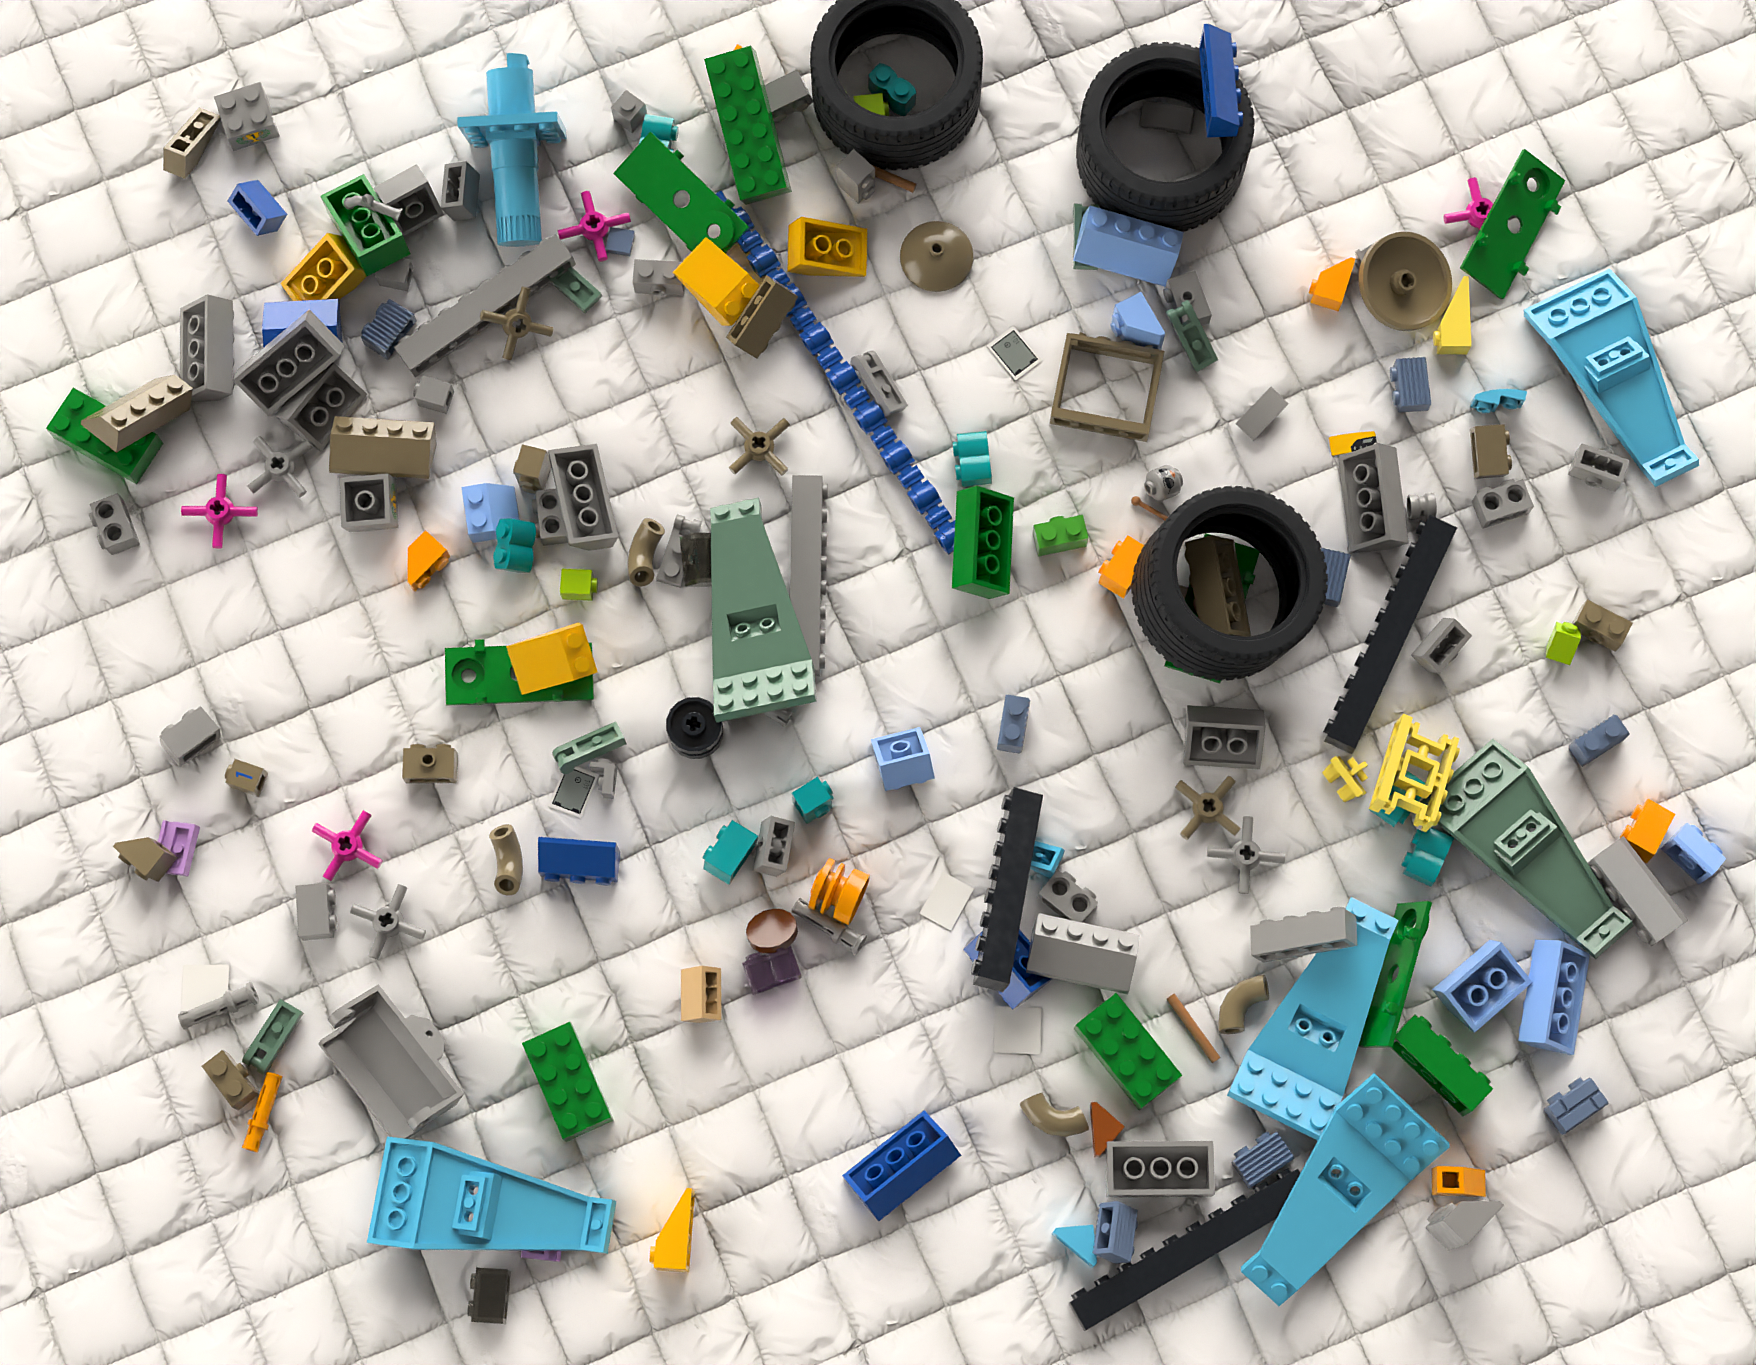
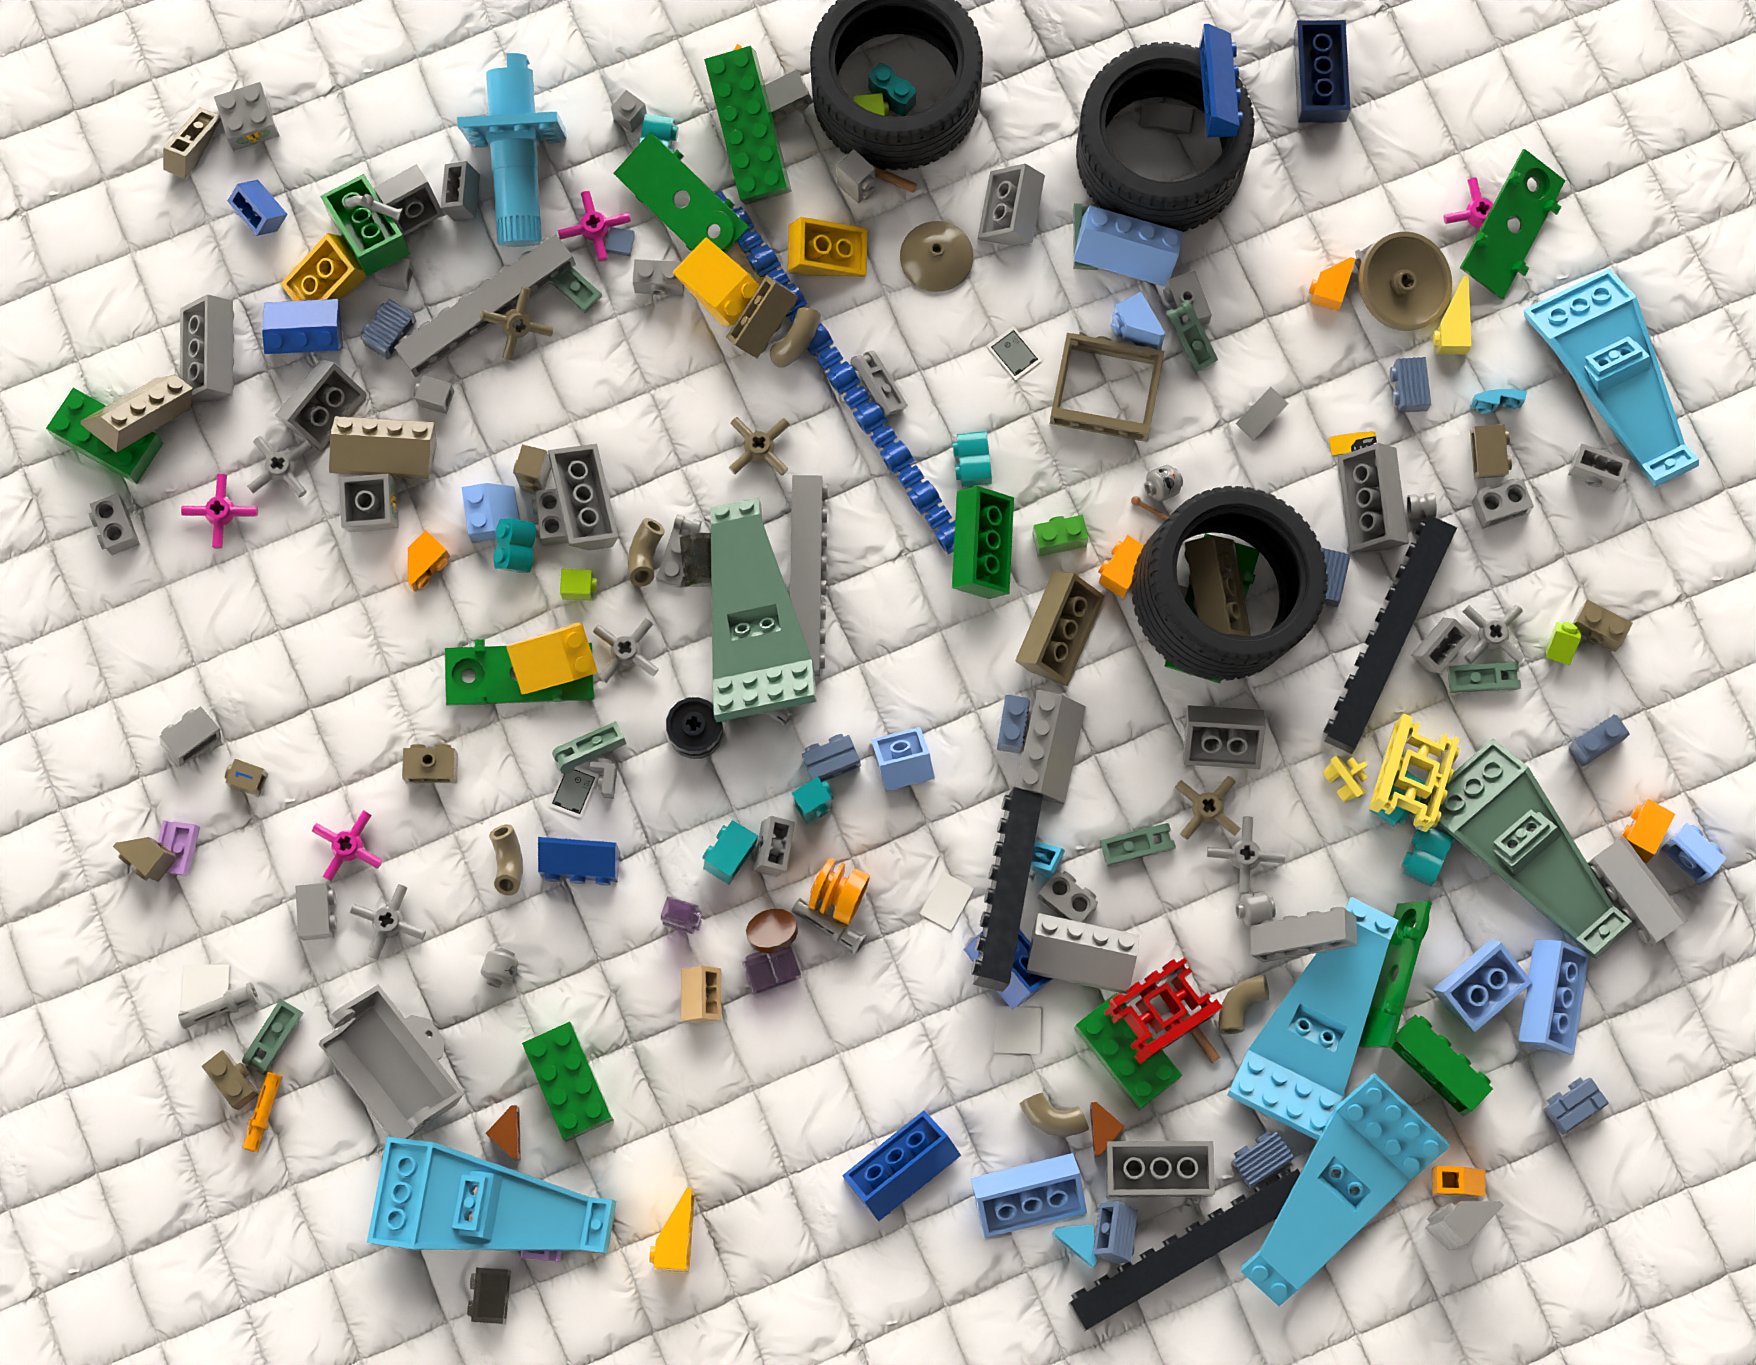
light grey brick [233,309,344,416] -> none
none -> light grey head [480,947,518,988]
none -> dark orange slope [486,1105,521,1161]
none -> light grey bar [593,618,659,683]
none -> clear purple brick [660,896,703,934]
none -> dark tan cylinder [770,307,821,368]
none -> sand blue brick [802,734,861,782]
none -> light blue slope [971,1153,1087,1238]
none -> light grey slope [978,163,1045,246]
none -> dark tan slope [1015,571,1105,686]
none -> light grey slope [1016,689,1086,804]
none -> sand green plate [1100,823,1176,866]
none -> red fence [1104,957,1223,1064]
none -> light grey head [1236,891,1276,927]
none -> dark blue brick [1294,20,1350,123]
none -> sand green plate [1447,662,1521,693]
none -> light grey bar [1462,605,1525,664]

